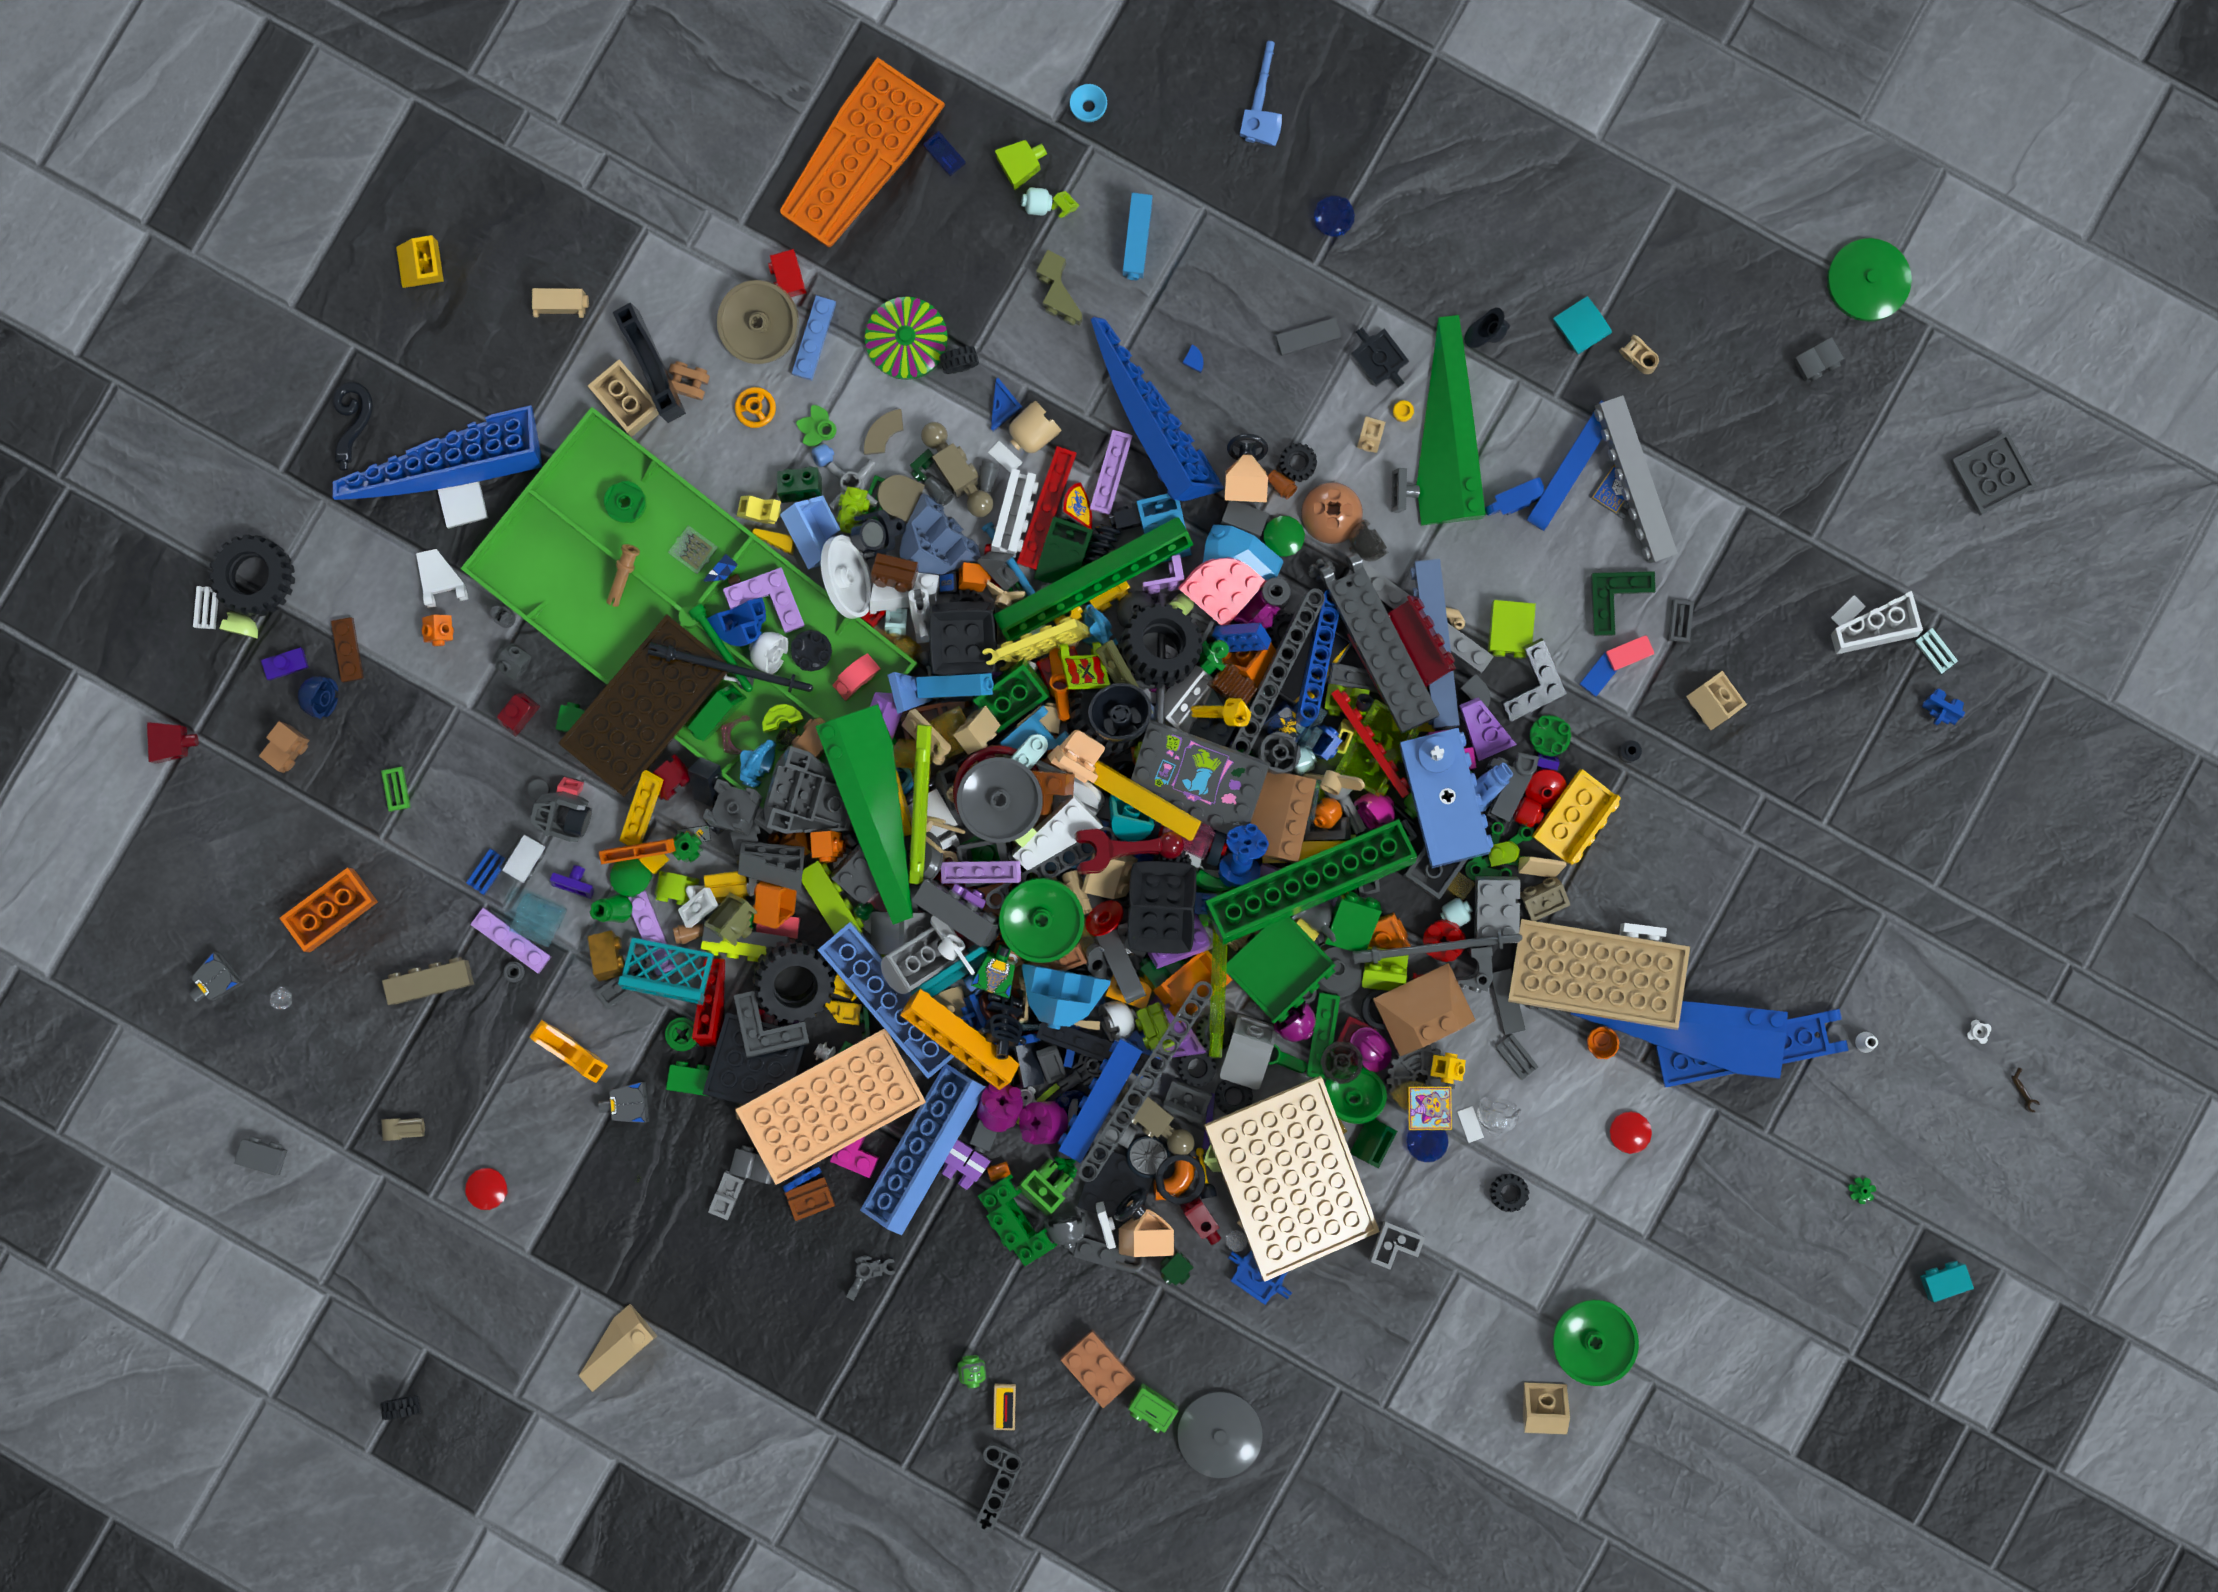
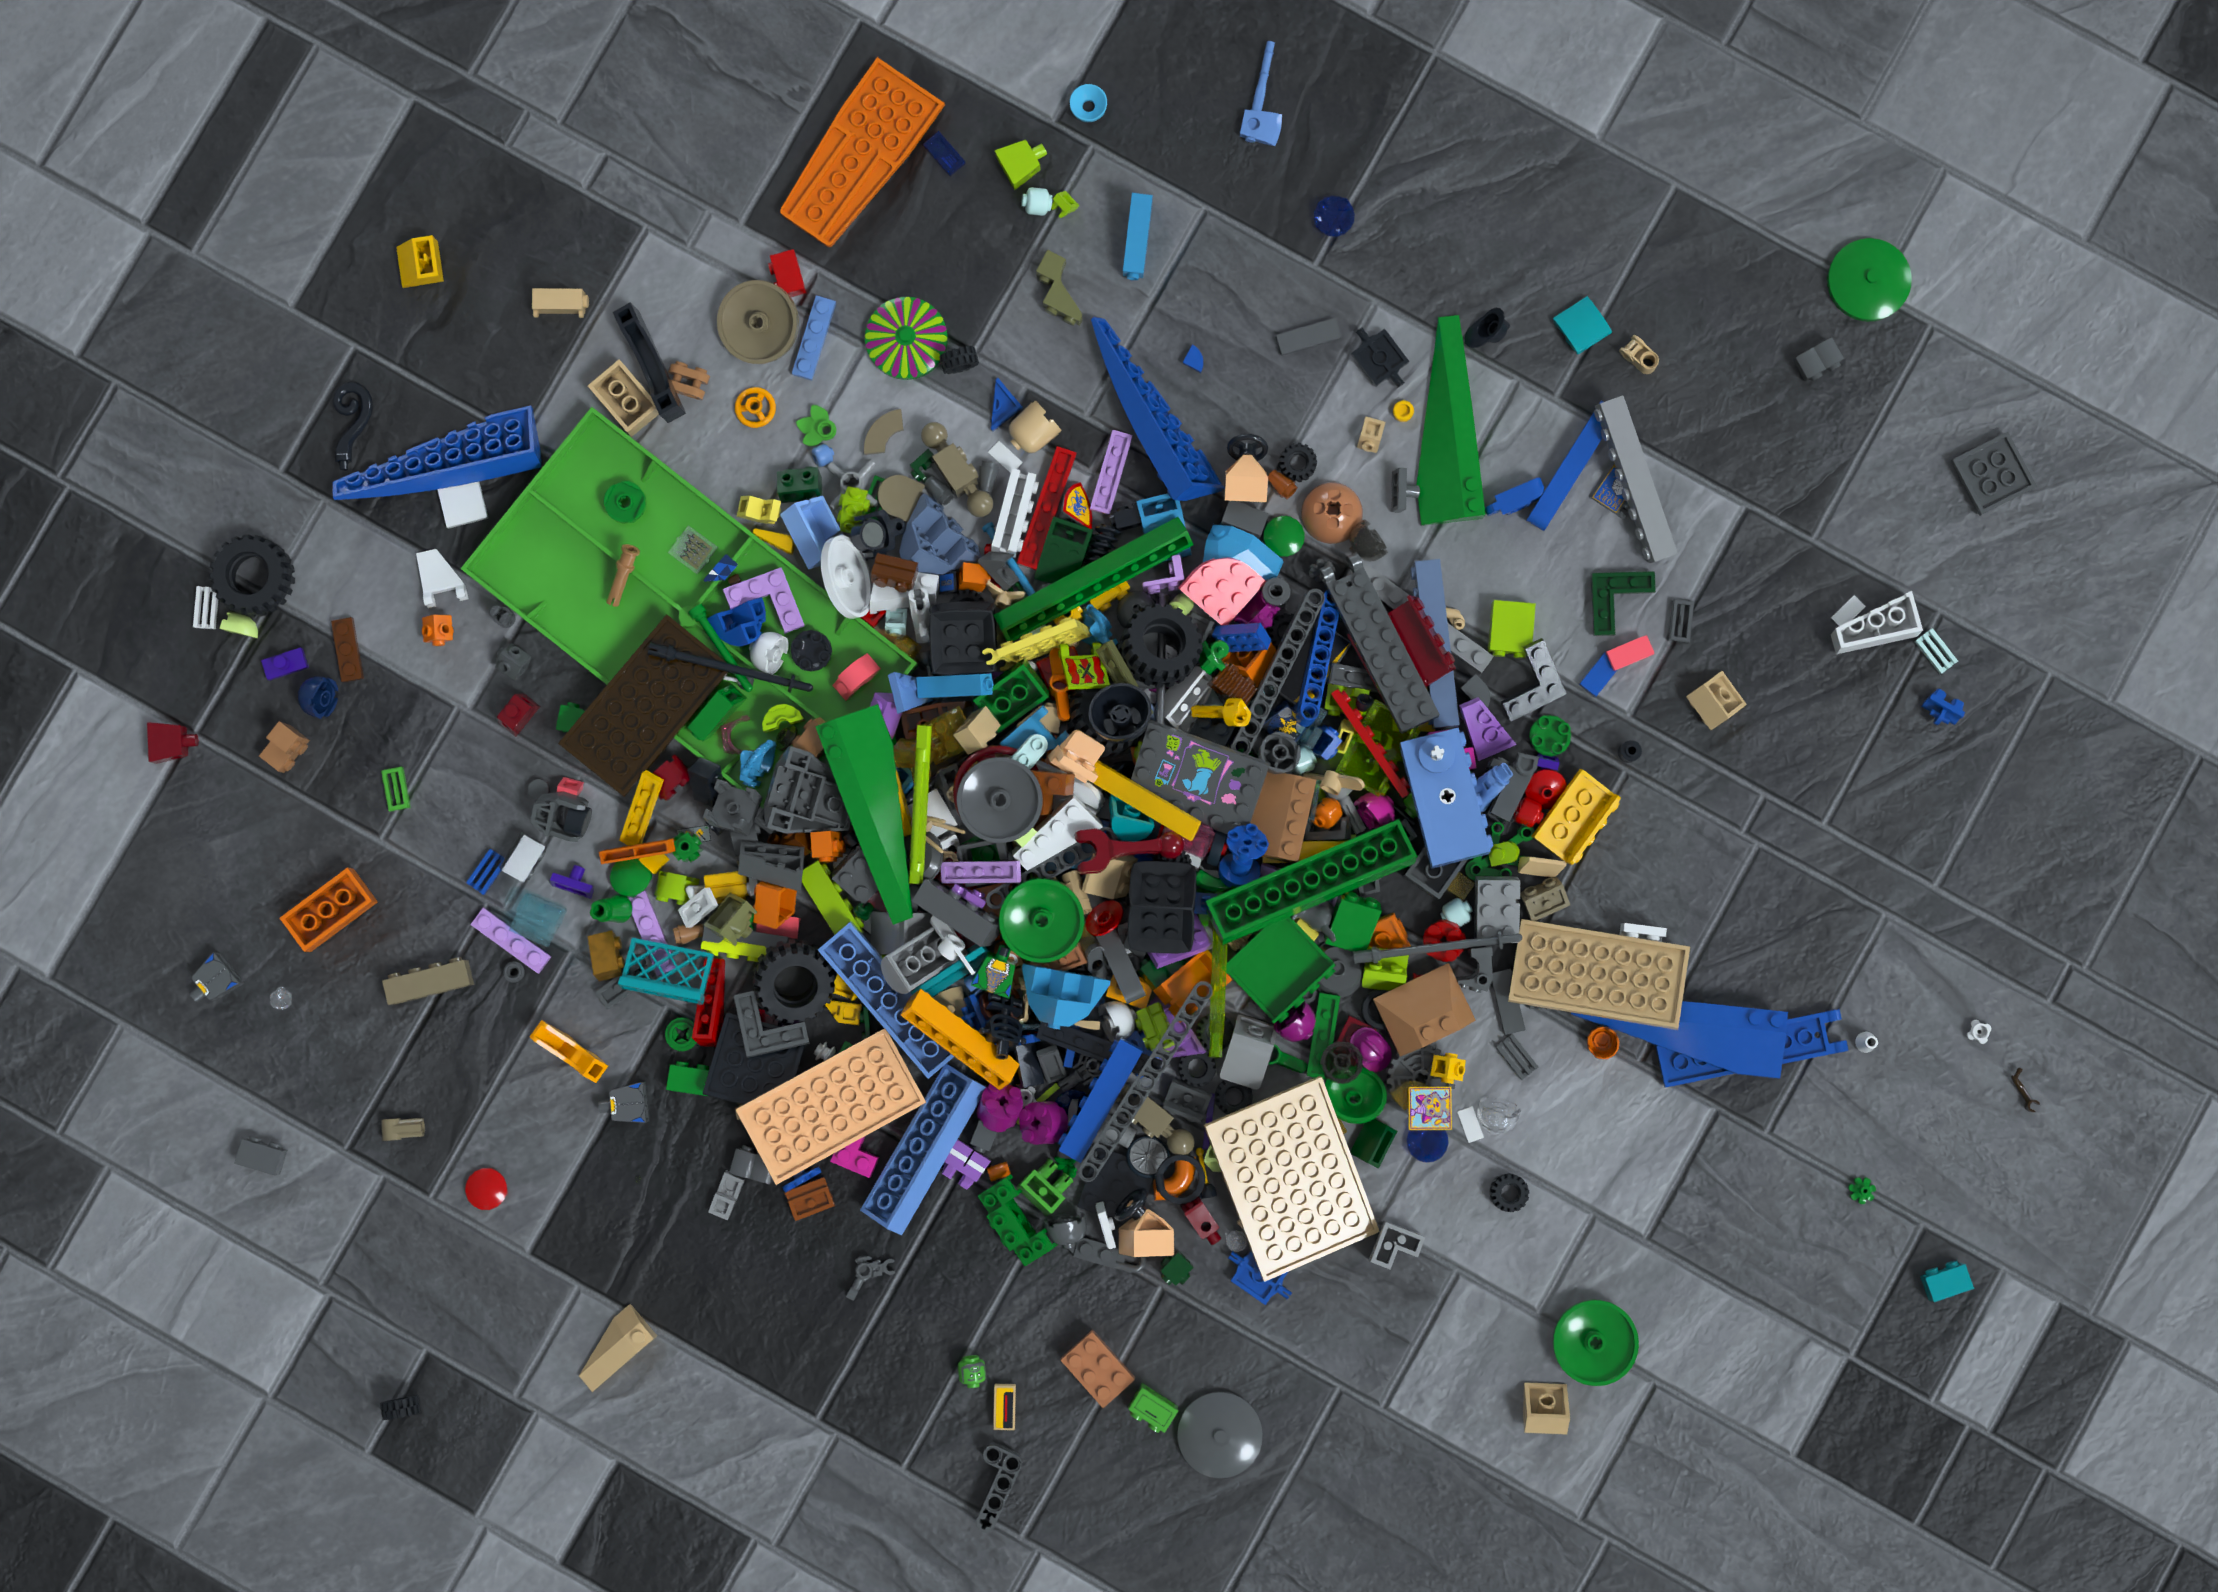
tan plate [902,709,951,765] -> none
red dish [1610,1111,1652,1154] -> none

